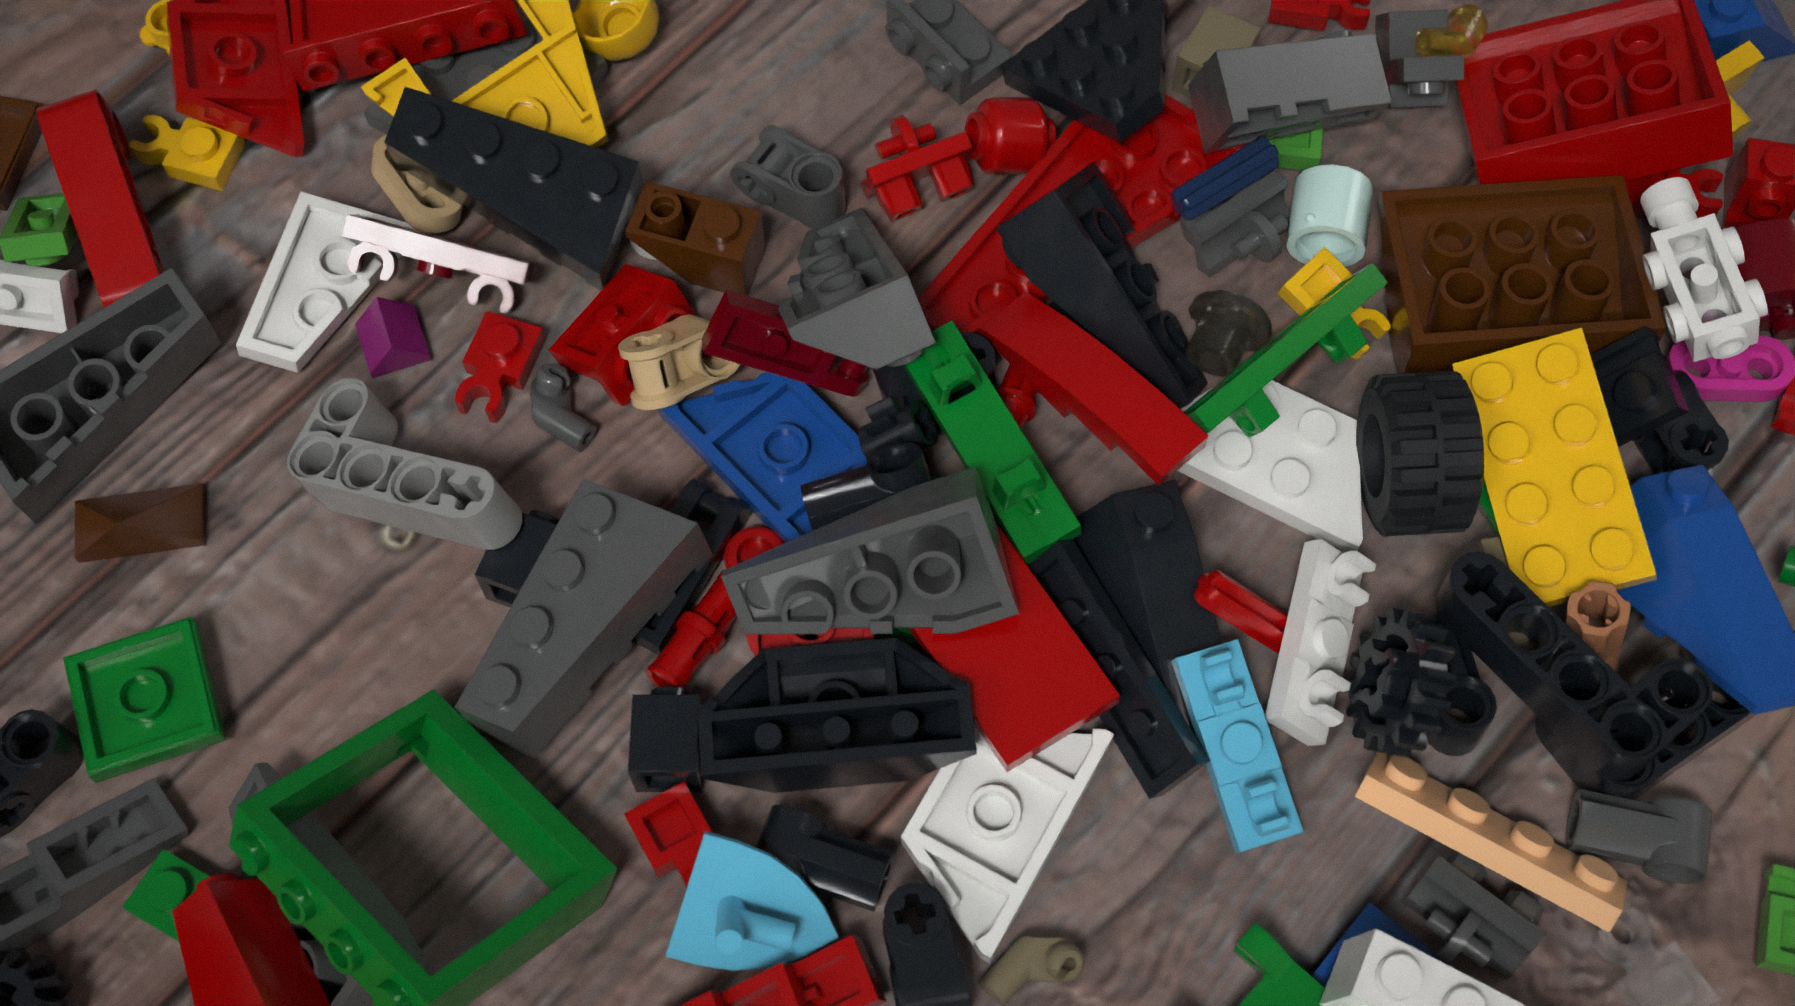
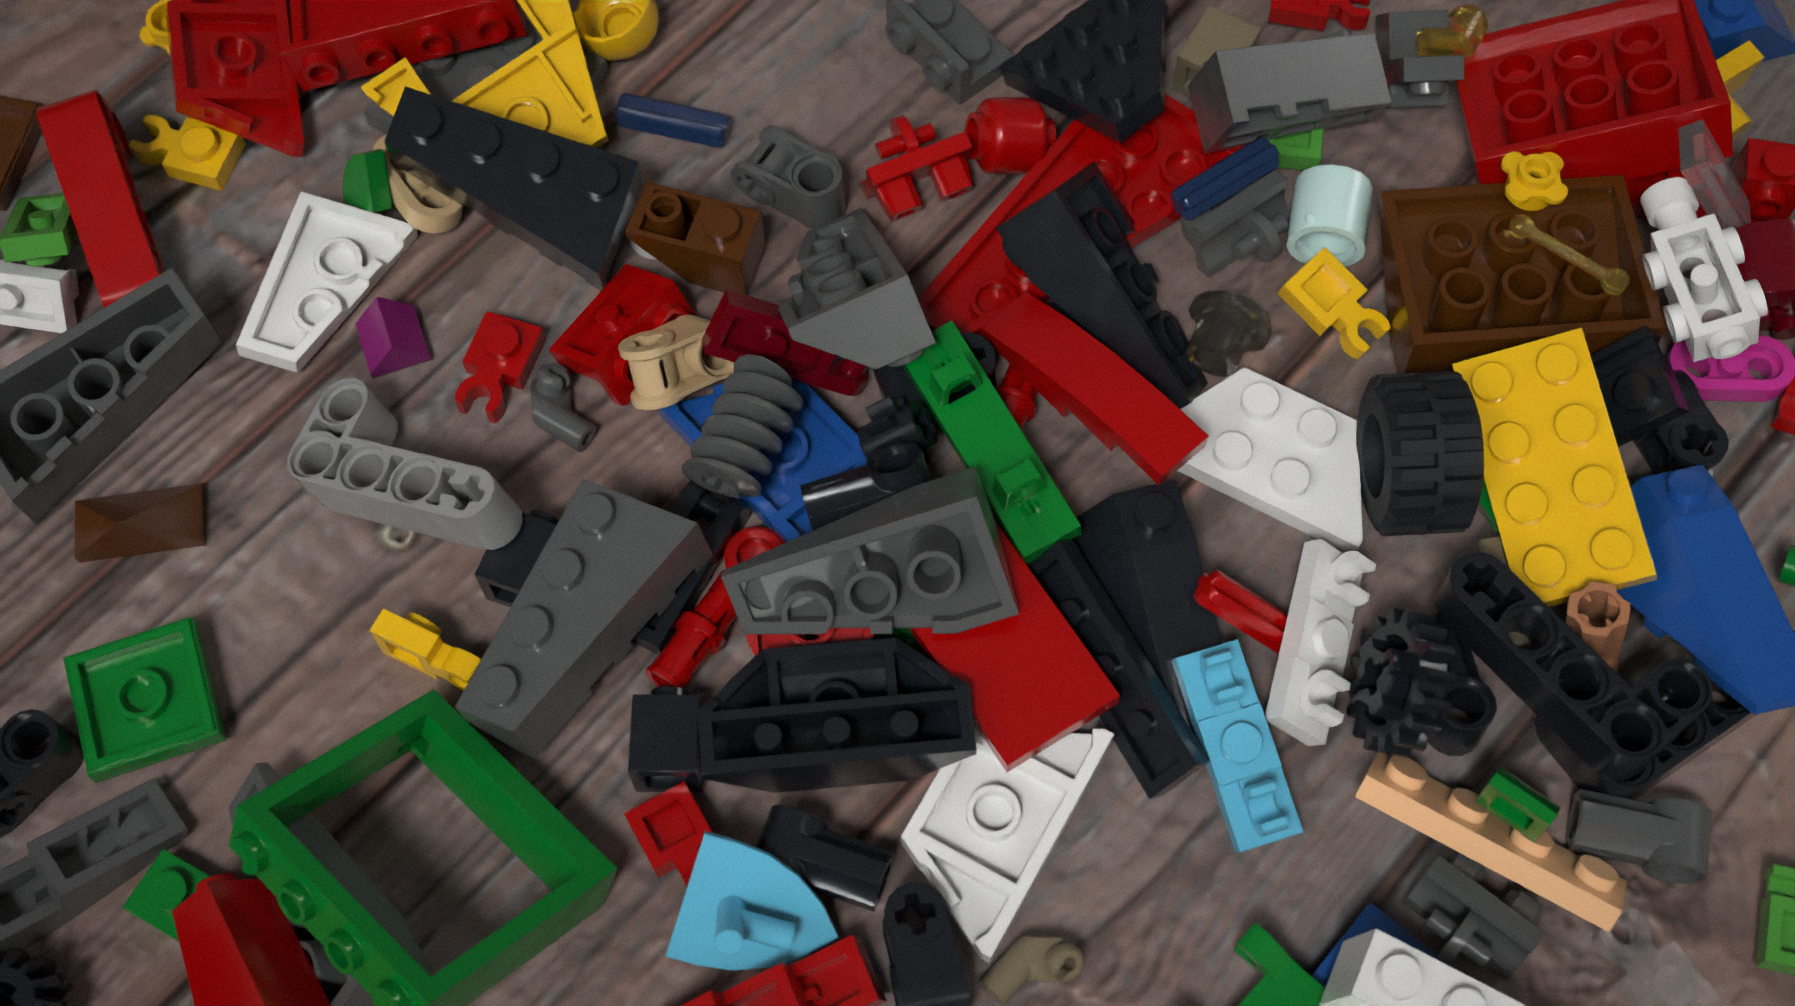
plate [342,214,535,313] -> none
green hinge [1183,263,1388,437] -> none
none -> green tile [343,149,392,213]
none -> yellow plate [369,608,481,691]
none -> dark blue axle [615,93,730,148]
none -> dark grey piece [681,354,804,497]
none -> green slope [1475,765,1560,842]
none -> yellow plate [1501,152,1568,211]
none -> clear yellow hinge [1509,215,1630,295]
none -> clear tile [1678,119,1751,230]

